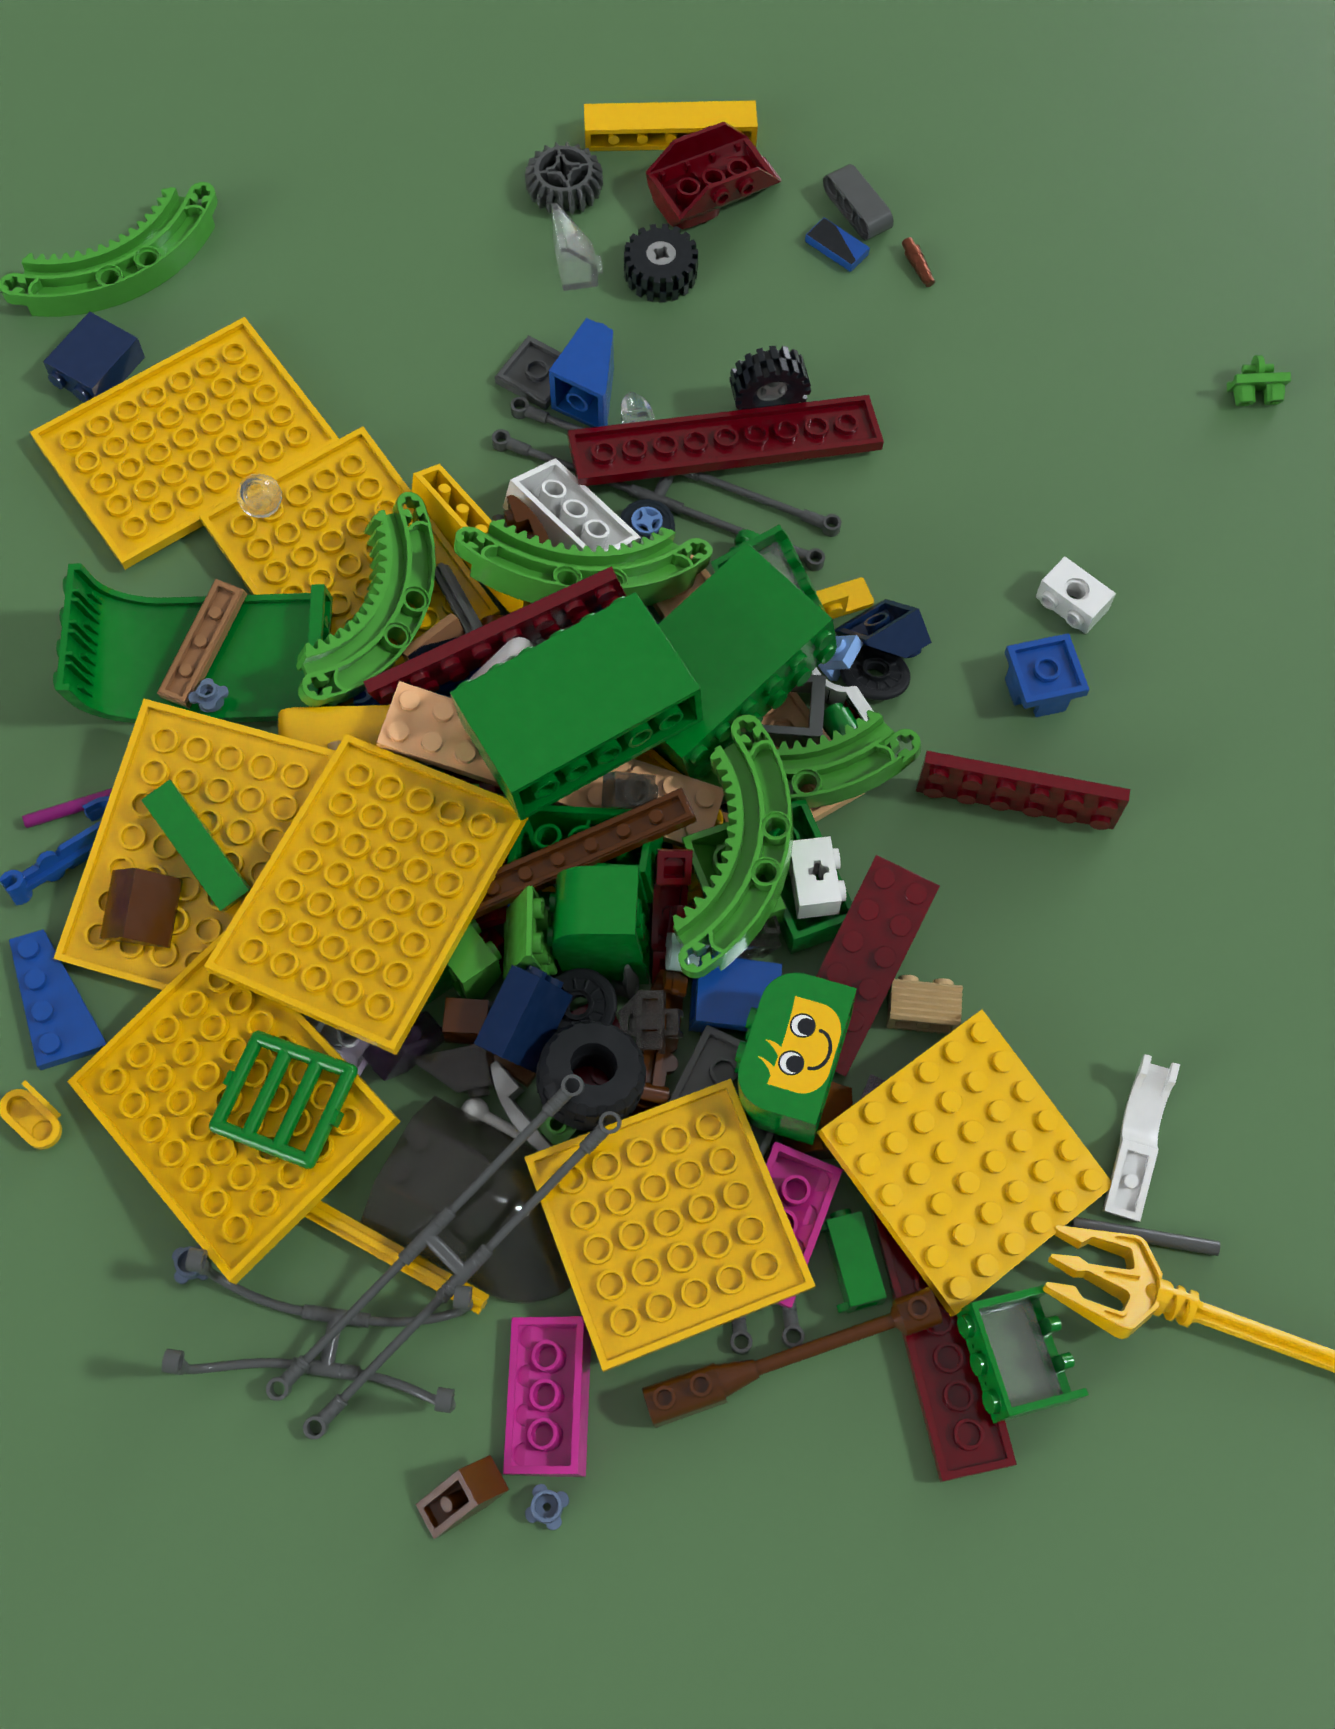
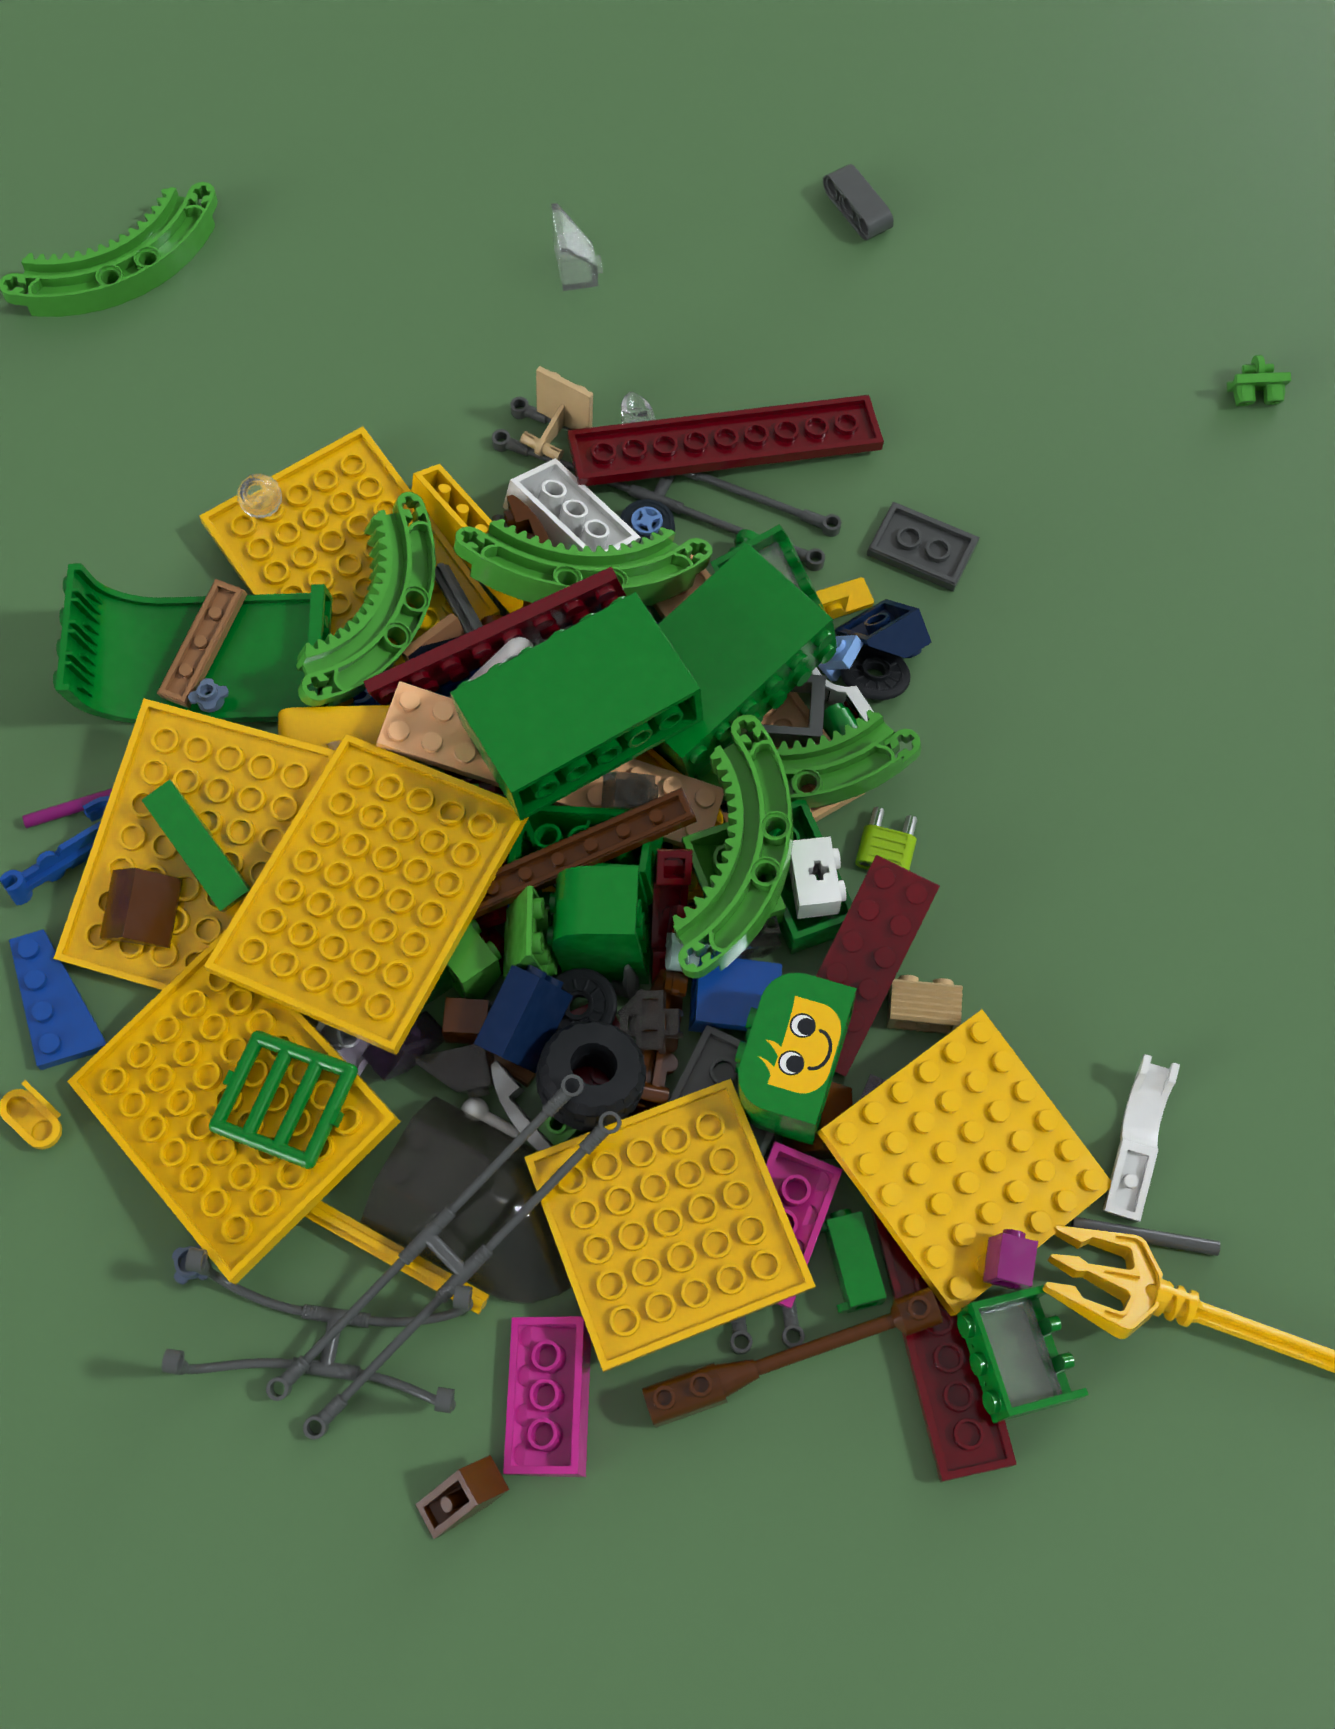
yellow plate [30,317,339,570] -> none
dark blue brick [43,311,145,402] -> none
dark grey tile [495,335,561,410] -> none
dark grey gear [525,141,603,216] -> none
sand blue plate [525,1484,569,1530] -> none
blue slope [549,318,614,427] -> none
yellow brick [584,100,758,151] -> none
black wheel [624,224,698,303] -> none
dark red slope [646,122,782,229] -> none
black wheel [729,346,811,410] -> none
tile [805,218,870,272] -> none
copper animal [902,237,935,287] -> none
dark red plate [915,751,1131,830] -> none
blue panel [1004,633,1090,717] -> none
white brick [1036,556,1116,634] -> none
none -> tan plate [520,366,593,461]
none -> lime piece [855,807,917,870]
none -> dark grey tile [867,502,980,592]
none -> magenta brick [983,1229,1038,1291]

